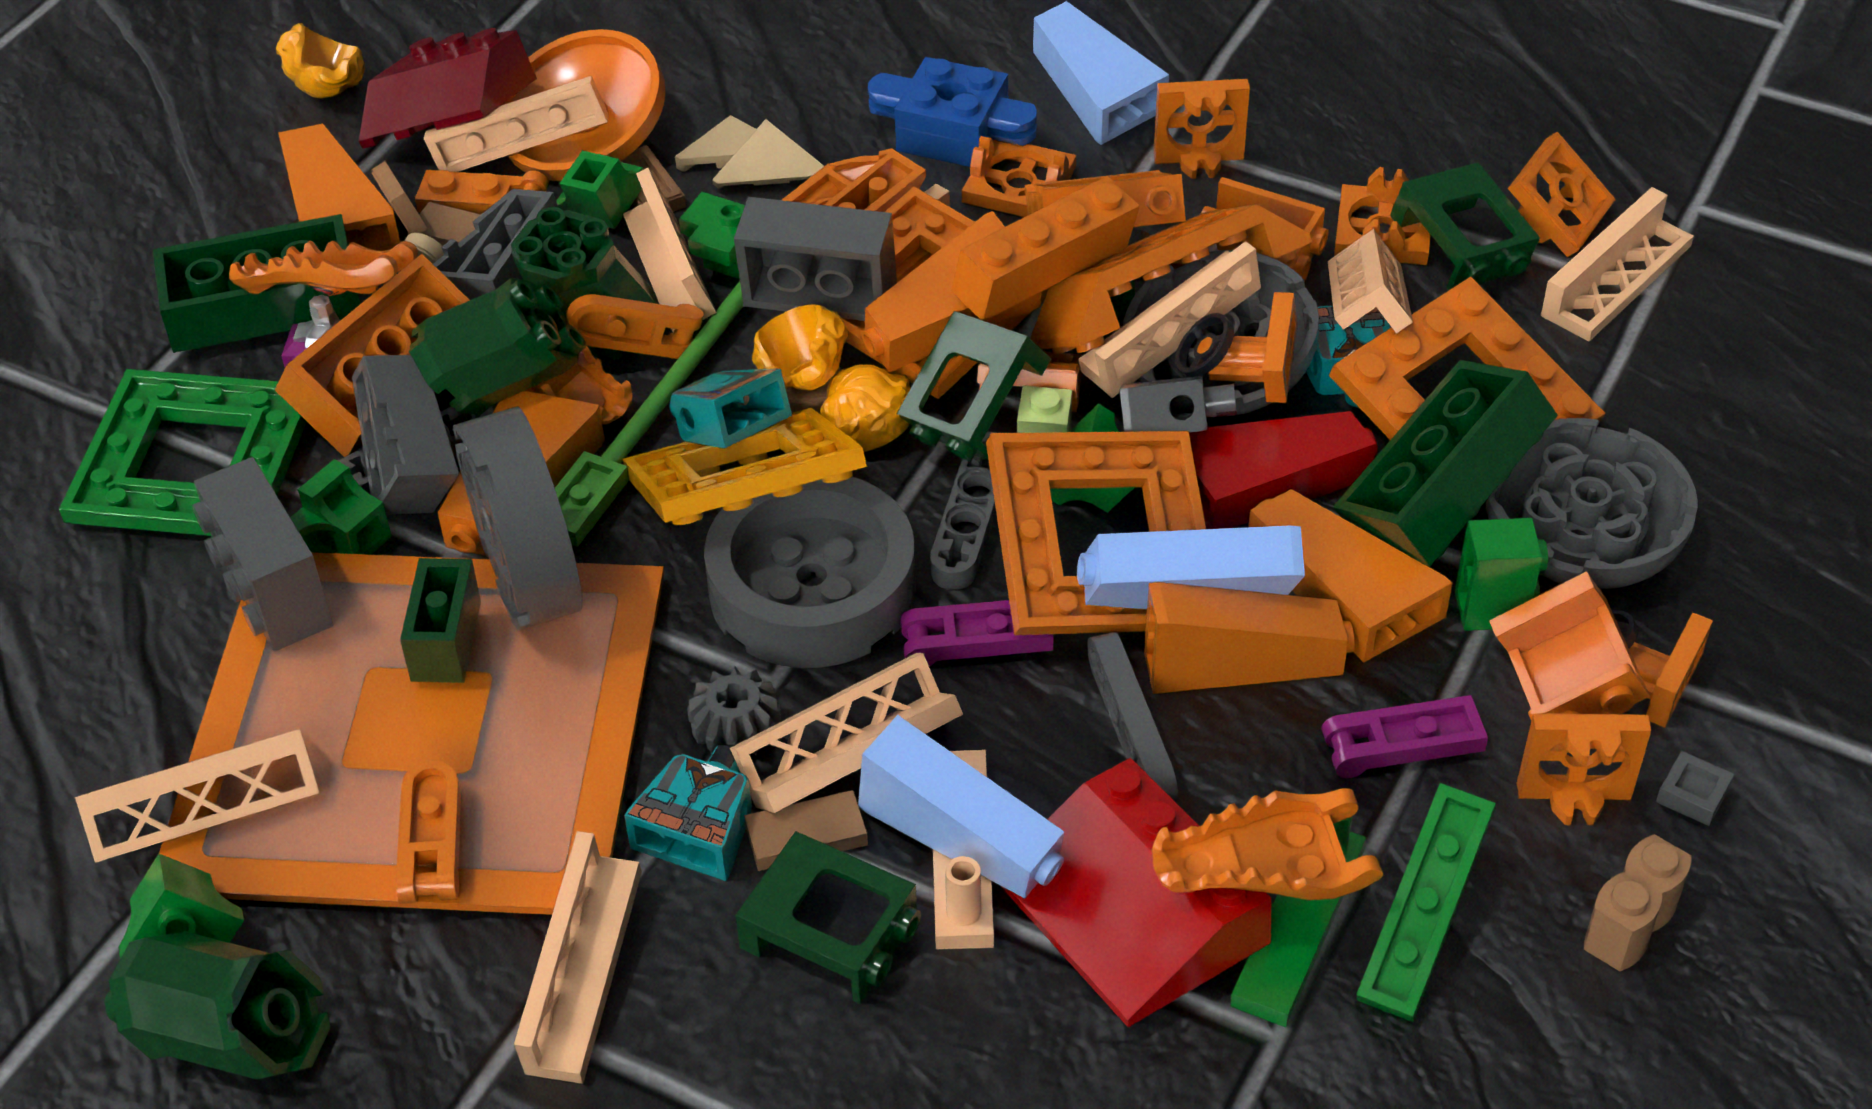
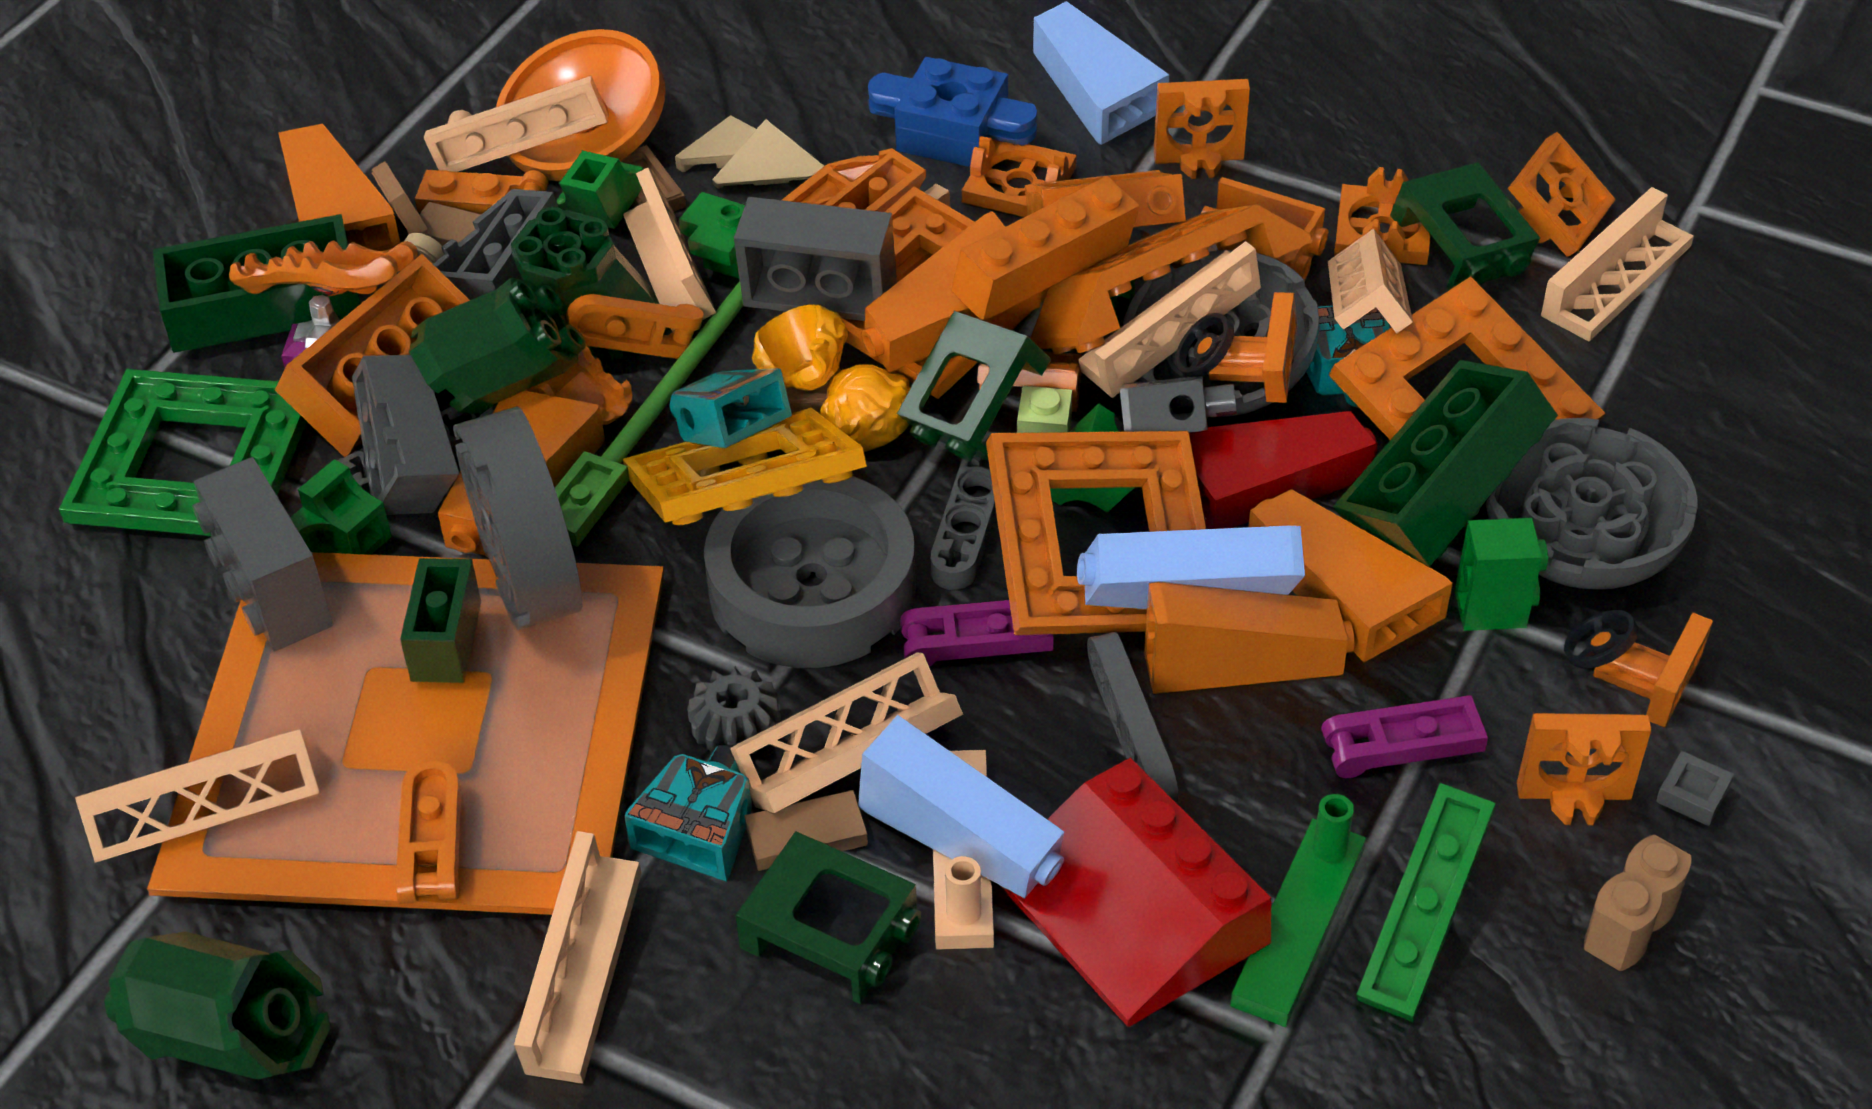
green brick [118,854,244,959] -> none
light orange hair [276,23,365,99] -> none
dark red wedge [359,28,537,149] -> none
orange animal [1152,788,1383,900] -> none
orange panel [1489,571,1650,720] -> none

